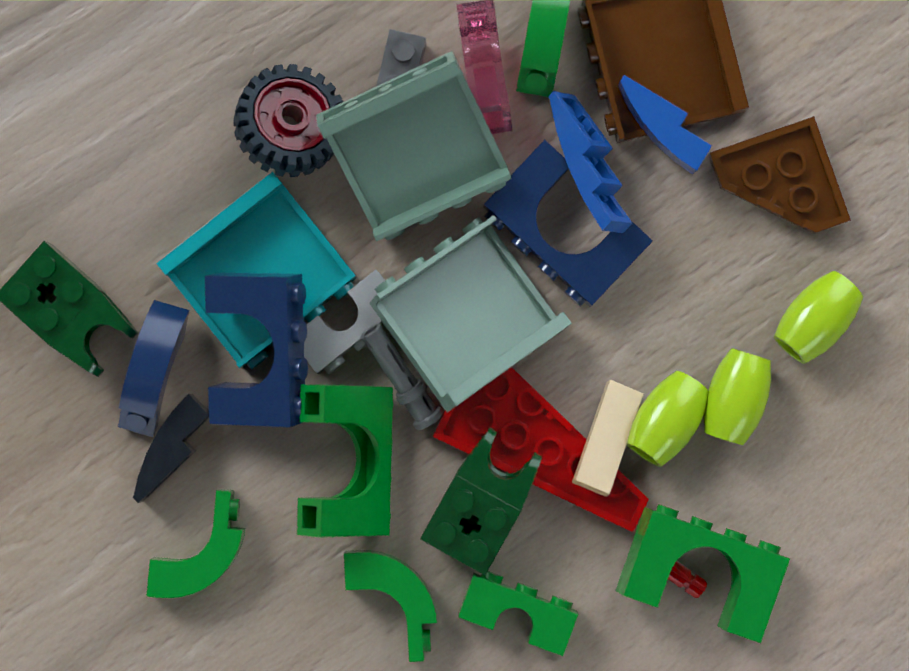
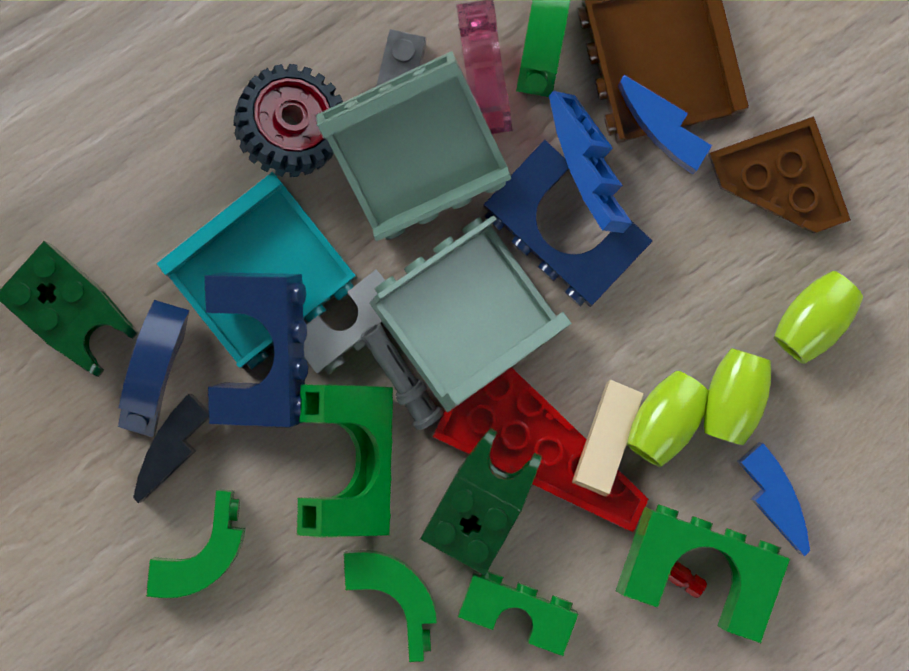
none -> blue slope [737,442,810,556]

